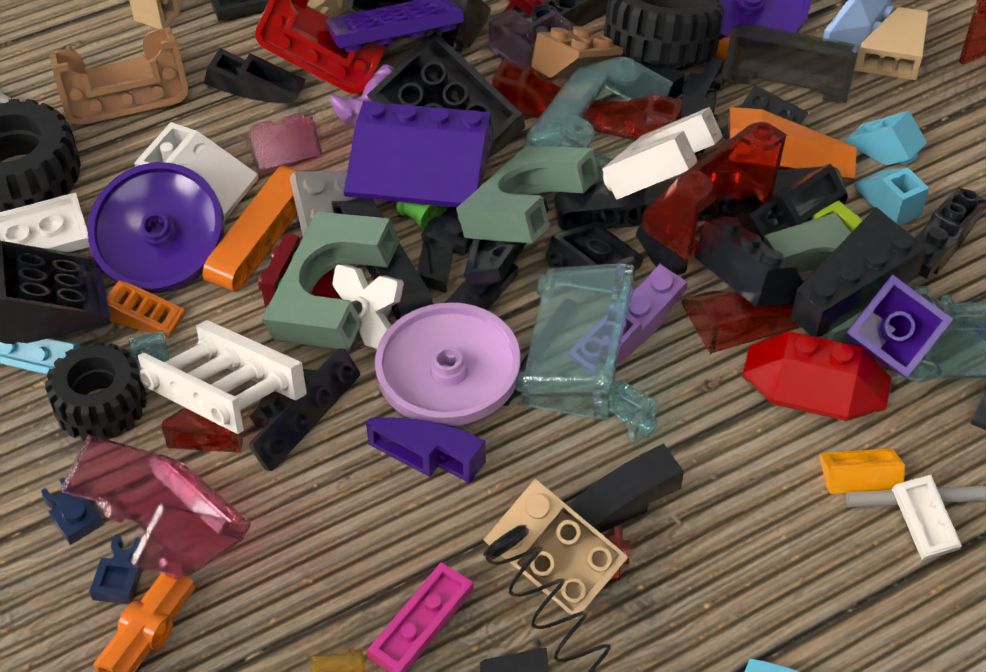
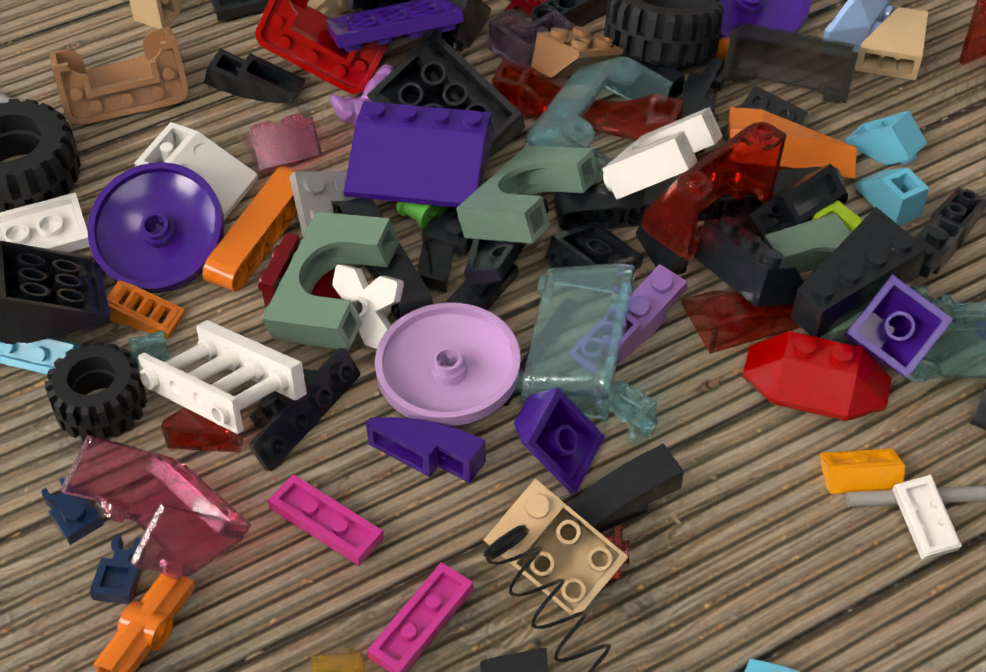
none -> dark pink plate [268,474,384,566]
none -> dark purple slope [514,387,605,494]

